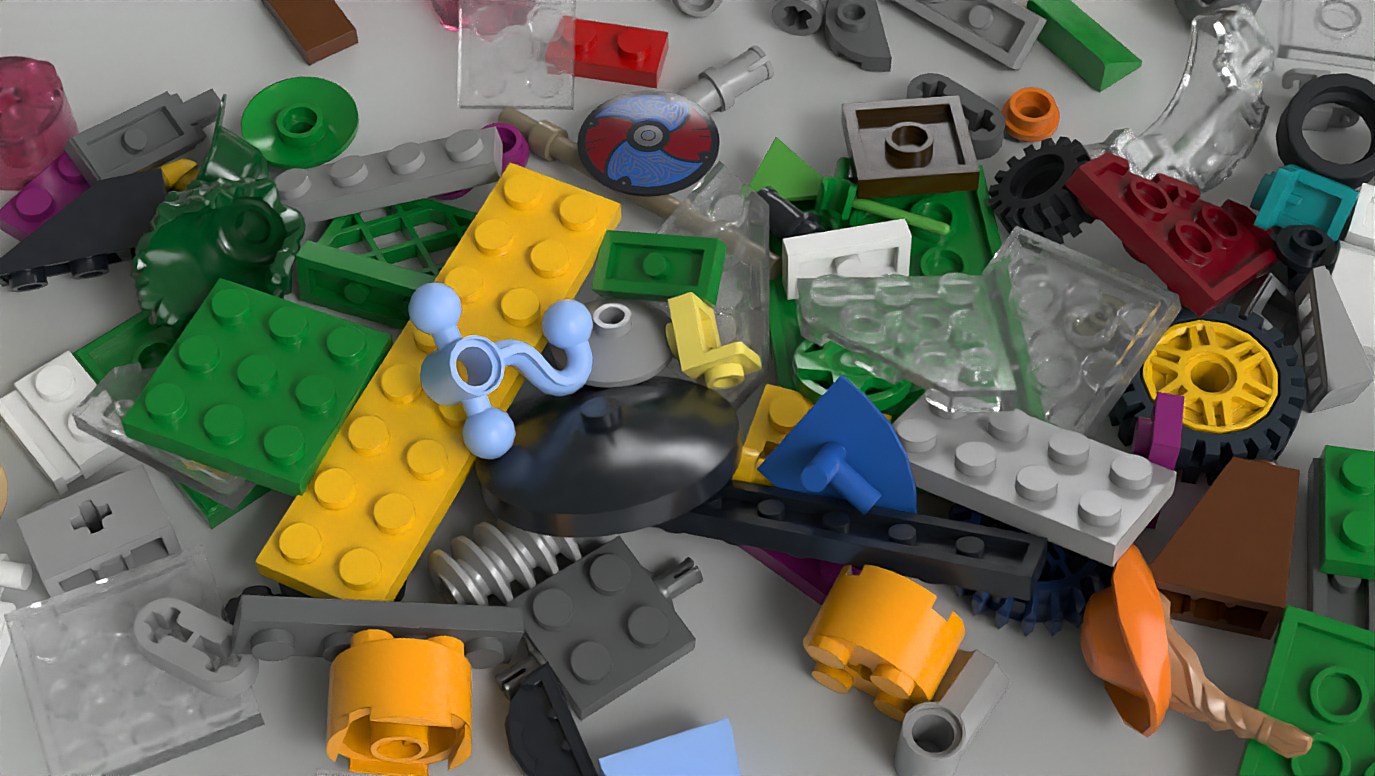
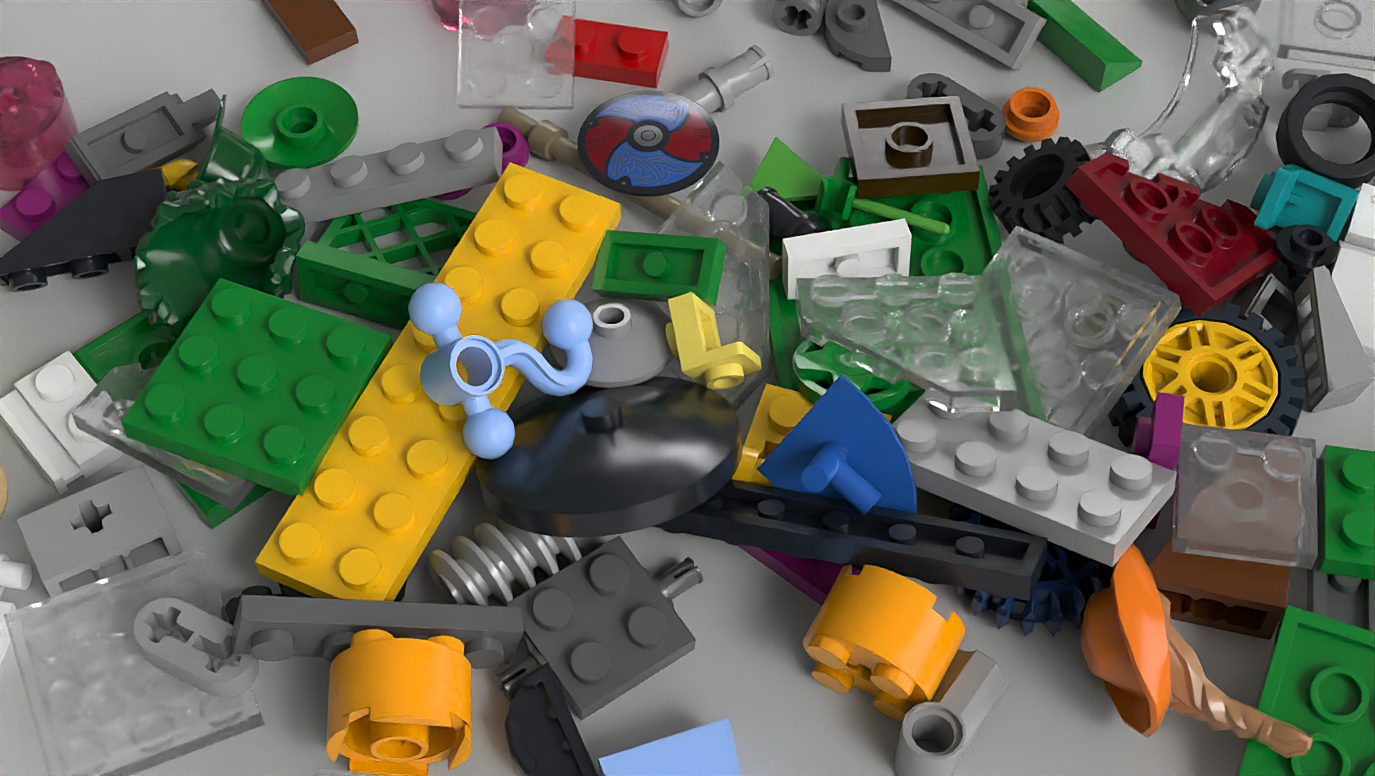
none -> clear plate [1172,423,1318,569]

